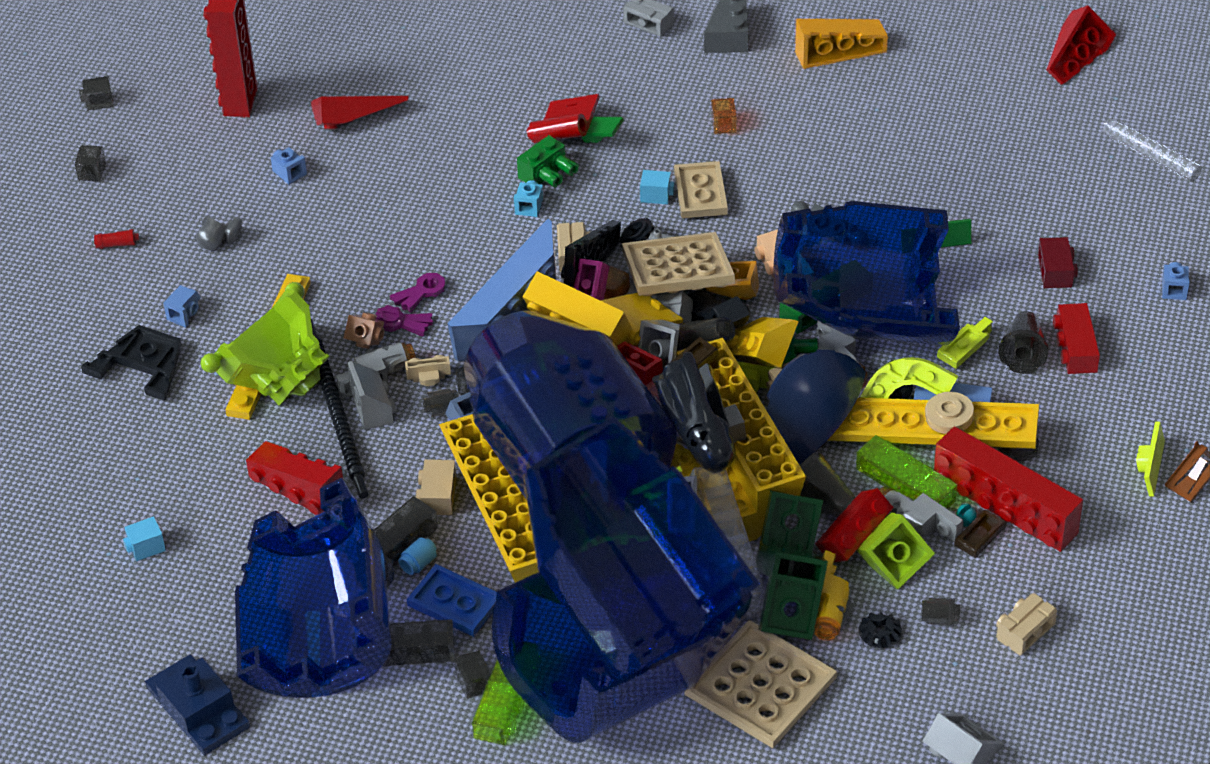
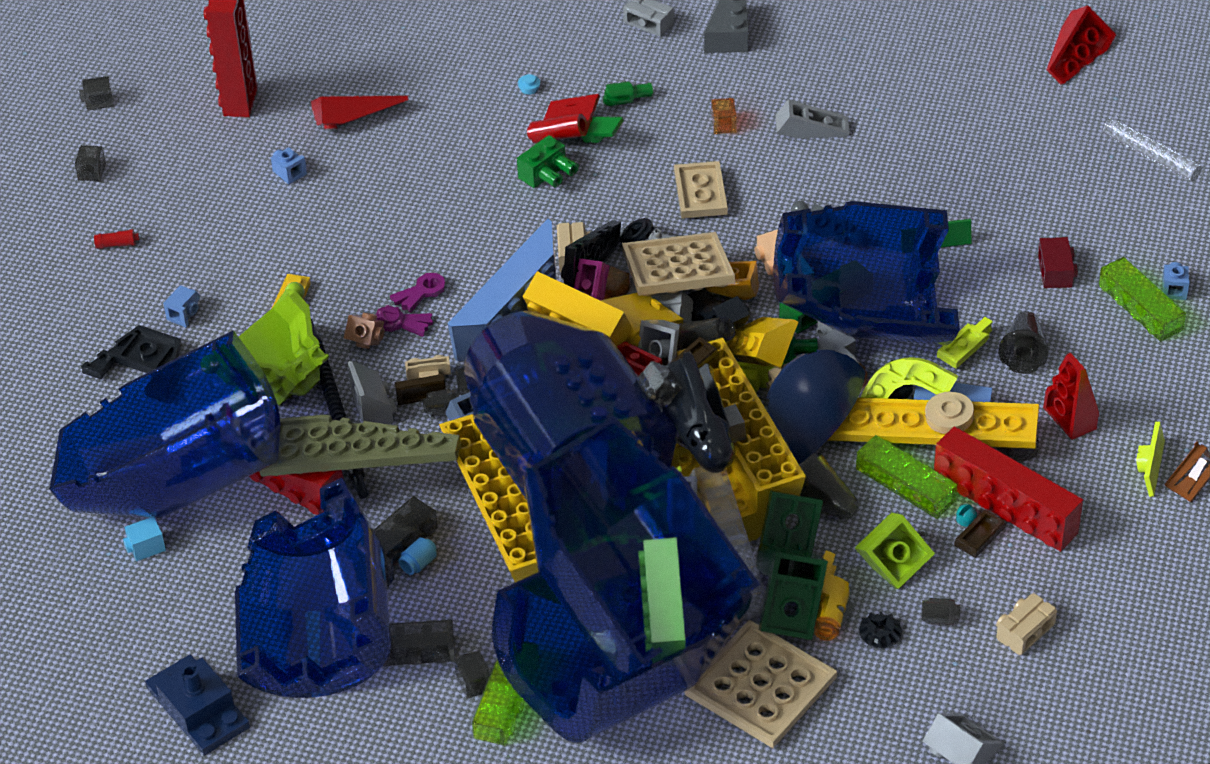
flat silver piece [196,216,243,250] -> none
light grey plate [336,342,416,399] -> none
blue plate [407,564,502,637] -> none
tan brick [416,459,457,515] -> none
medium azure brick [514,180,543,217] -> none
medium azure brick [640,170,675,205] -> none
light orange wedge [795,18,888,69] -> none
red brick [815,488,894,563] -> none
light grey plate [879,487,963,542] -> none
red brick [1053,303,1100,374] -> none
none -> clear blue windscreen [49,330,280,518]
none -> olive wing [258,415,462,476]
none -> dark brown tile [394,374,446,405]
none -> medium azure plate [518,74,540,94]
none -> green arm [603,81,653,106]
none -> clear smoke brick [636,361,683,407]
none -> bright green brick [639,538,686,664]
none -> light grey slope [775,99,849,138]
none -> red wedge [1043,353,1099,440]
none -> clear neon green brick [1099,256,1186,342]

